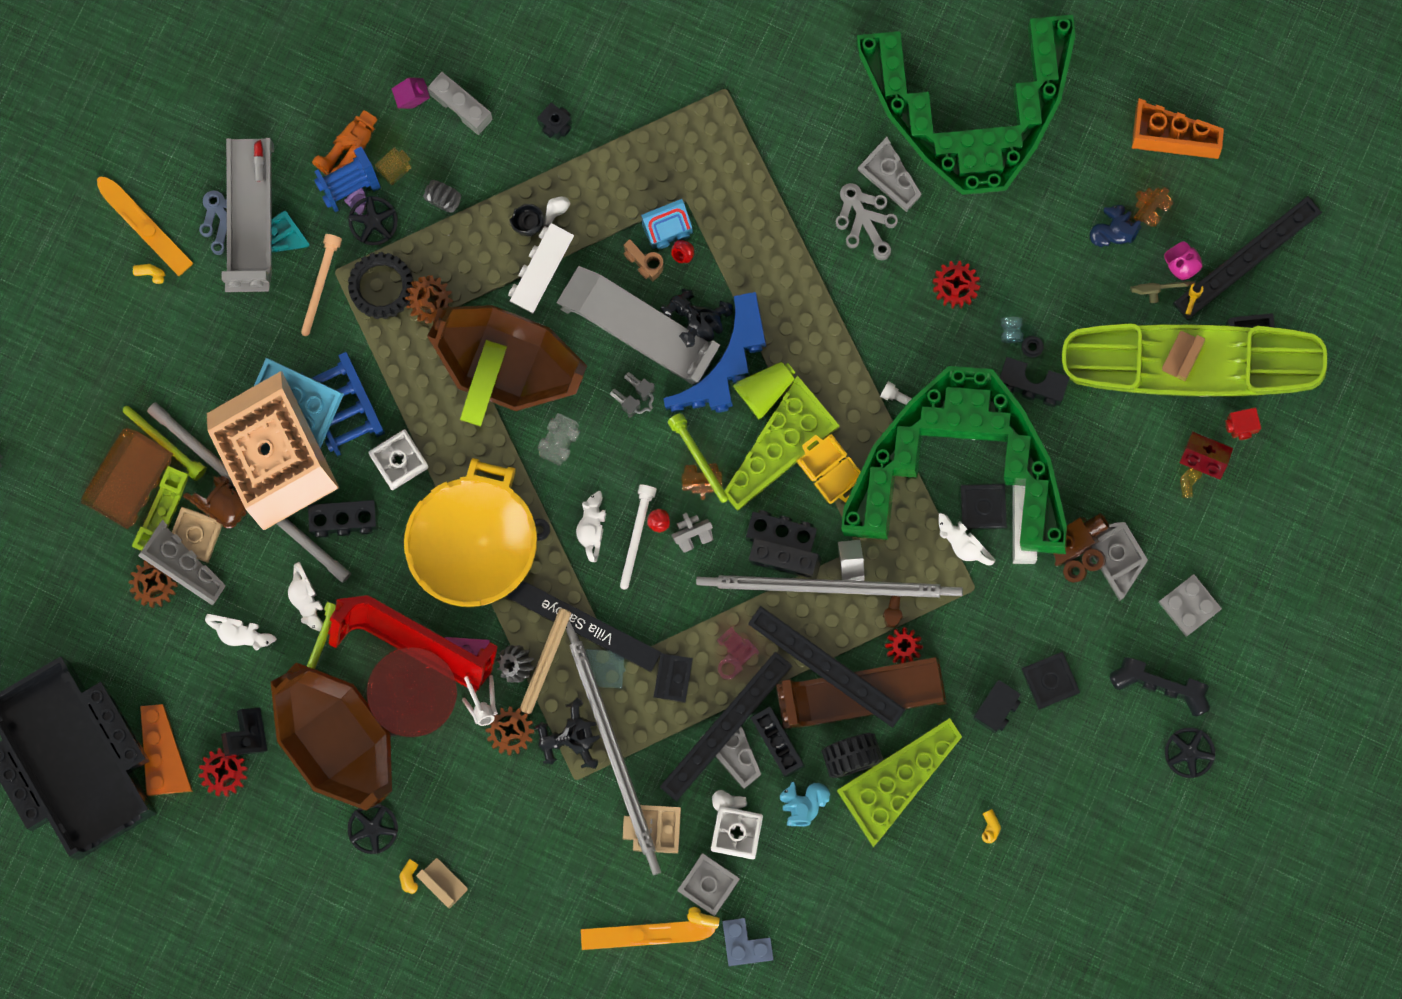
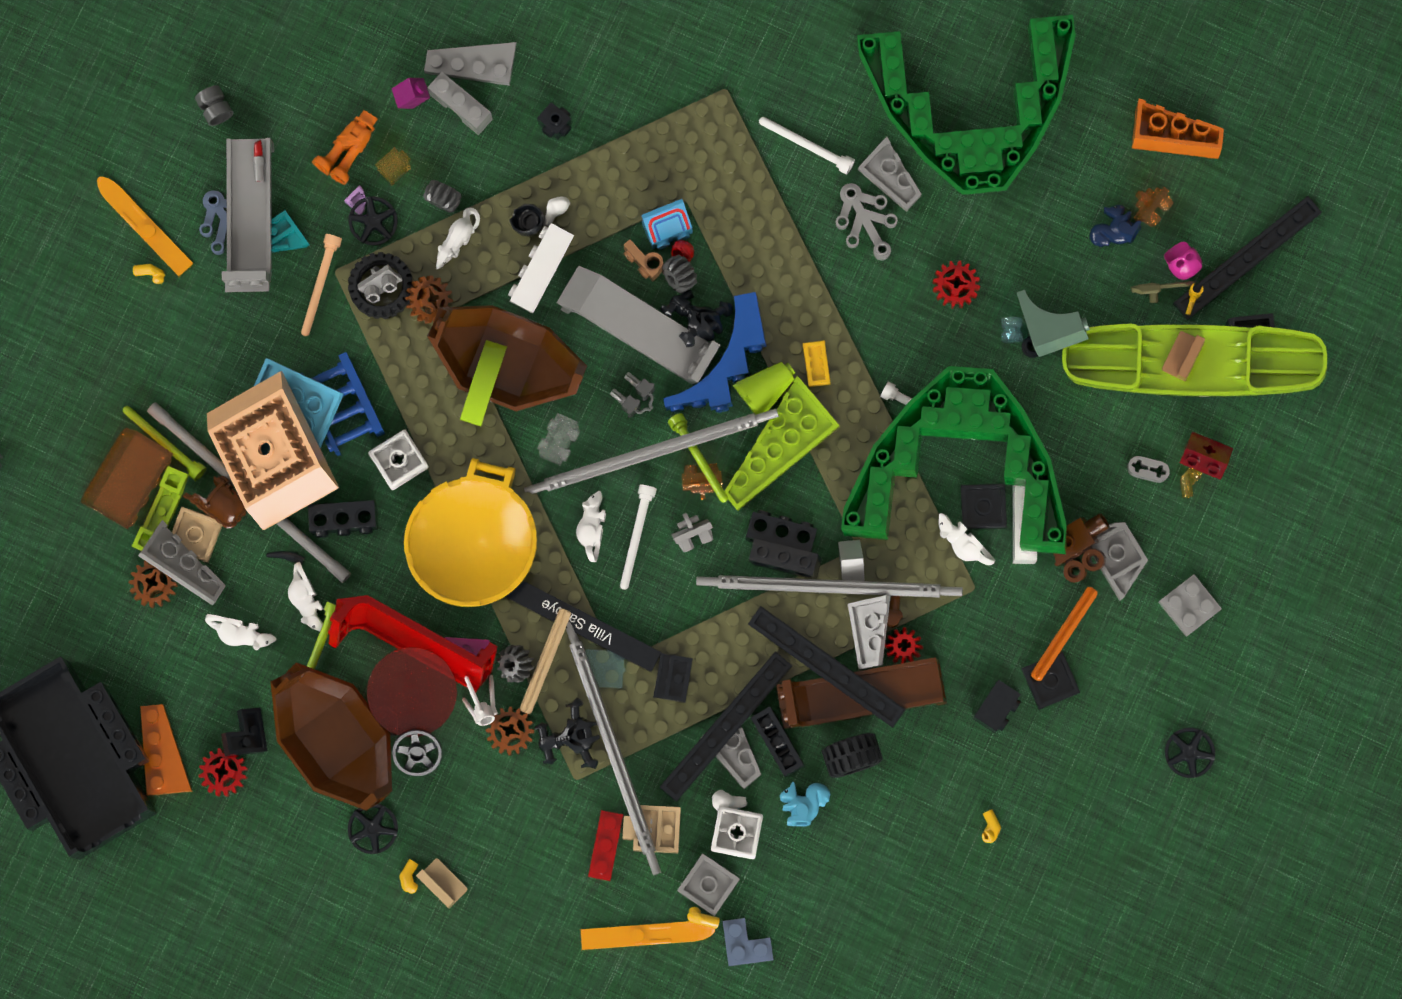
blue fence [314,146,381,212] -> none
black plate [534,519,550,541] -> none
red piece [647,509,670,533] -> none
clear pink piece [717,627,759,680] -> none
yellow piece [796,434,861,504] -> none
lime wing [837,718,962,848] -> none
black arch [1000,357,1070,407] -> none
black plate [1110,657,1210,717] -> none
red brick [1225,408,1261,440] -> none
none -> dark grey wheel [195,85,233,126]
none -> black helmet [266,551,305,565]
none -> light grey hips [357,265,402,304]
none -> wheel [392,728,442,776]
none -> light grey wing [424,42,517,86]
none -> white animal [436,207,480,269]
none -> light grey axle [524,409,779,494]
none -> red plate [588,810,623,881]
none -> dark grey gear [662,254,697,294]
none -> white piece [759,117,855,175]
none -> yellow plate [803,340,830,387]
none -> light grey wing [848,595,891,669]
none -> sand green arch [1017,290,1090,357]
none -> orange axle [1031,587,1098,681]
none -> light grey beam [1127,456,1170,483]

